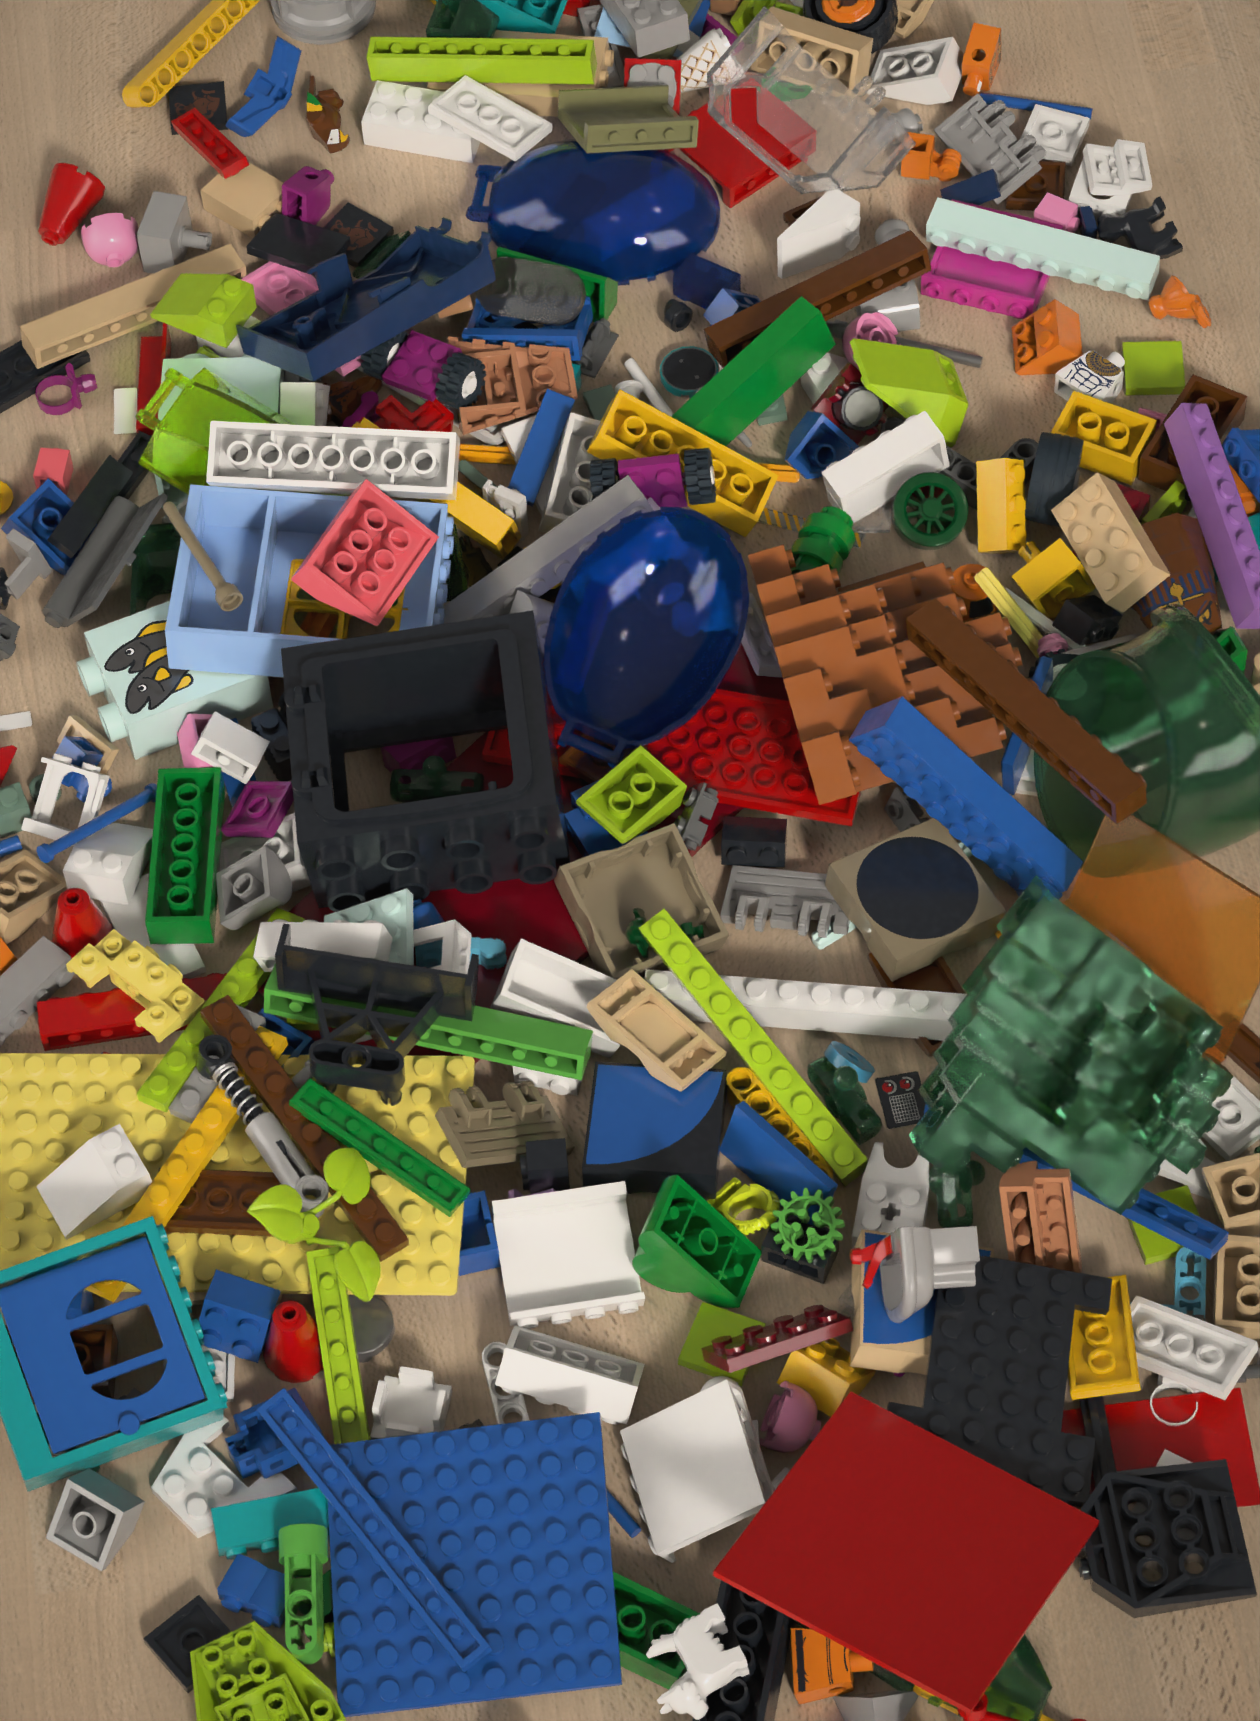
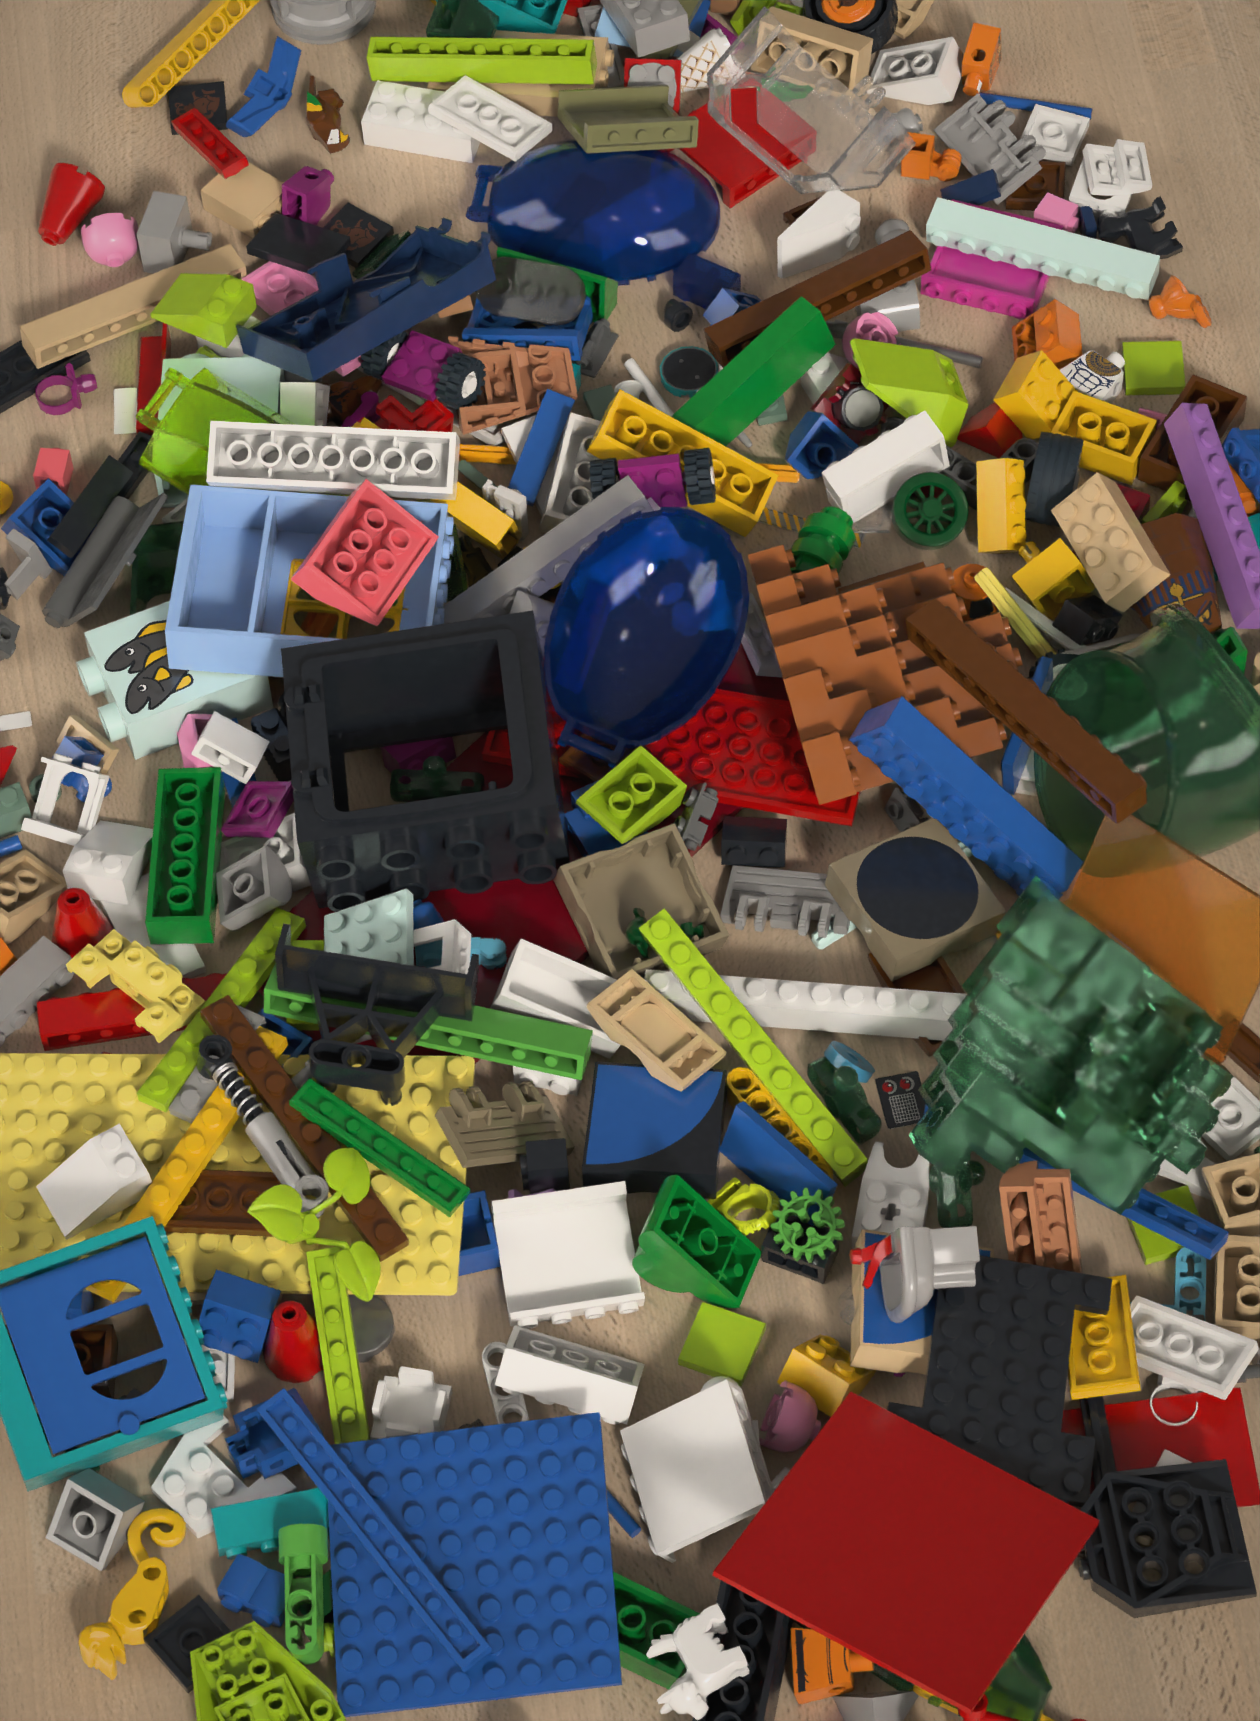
blue bar [36,783,157,863] -> none
dark tan piece [163,501,243,611] -> none
white brick [253,919,393,972] -> none
dark red plate [701,1305,853,1373] -> none
bright pink plate [1037,633,1068,657] -> none
none -> yellow animal [78,1508,186,1680]
none -> red slope [957,402,1023,458]
none -> yellow brick [993,350,1078,440]

